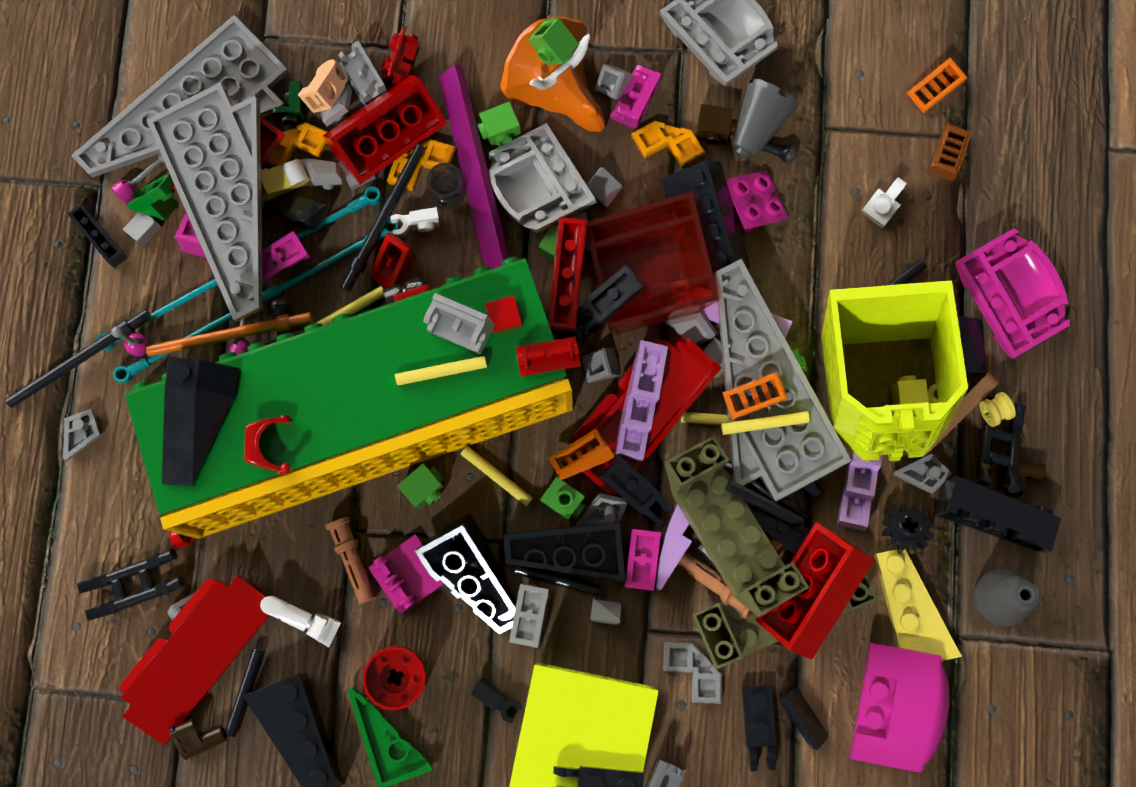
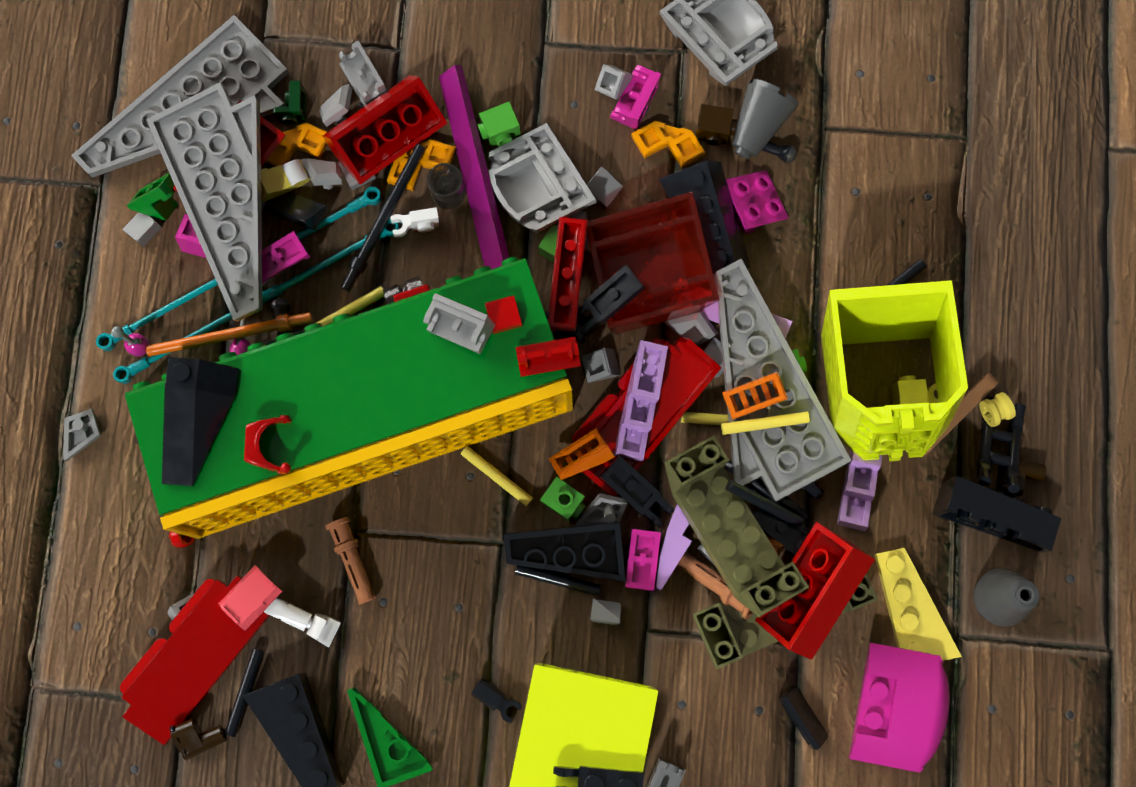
black bar [5,309,152,408] -> none
black piece [68,203,128,268] -> none
black piece [76,548,186,621] -> none
hinge [111,153,165,205] -> none
light nougat leg [298,59,348,113] -> none
red wheel [362,646,427,711] -> none
dark pink hinge [368,534,444,615] -> none
red slope [369,232,417,291] -> none
red hinge [380,27,419,85] -> none
light yellow bar [395,356,487,386] -> none
bright green brick [397,464,444,510] -> none
black wedge [415,514,517,634] -> none
orange animal [500,16,605,132] -> none
light grey hinge [509,584,551,648] -> none
bright green brick [528,18,579,65] -> none
light grey tile [663,642,722,704] -> none
black hinge [741,685,776,772] -> none
white plate [860,177,907,229] -> none
black gear [881,503,934,555] -> none
light grey piece [893,453,953,494] -> none
orange slope [906,57,967,114] -> none
dark orange slope [927,123,972,182] -> none
dark pink slope [955,228,1070,359] -> none
black slope [958,316,985,375] -> none
none -> coral piece [218,565,283,631]

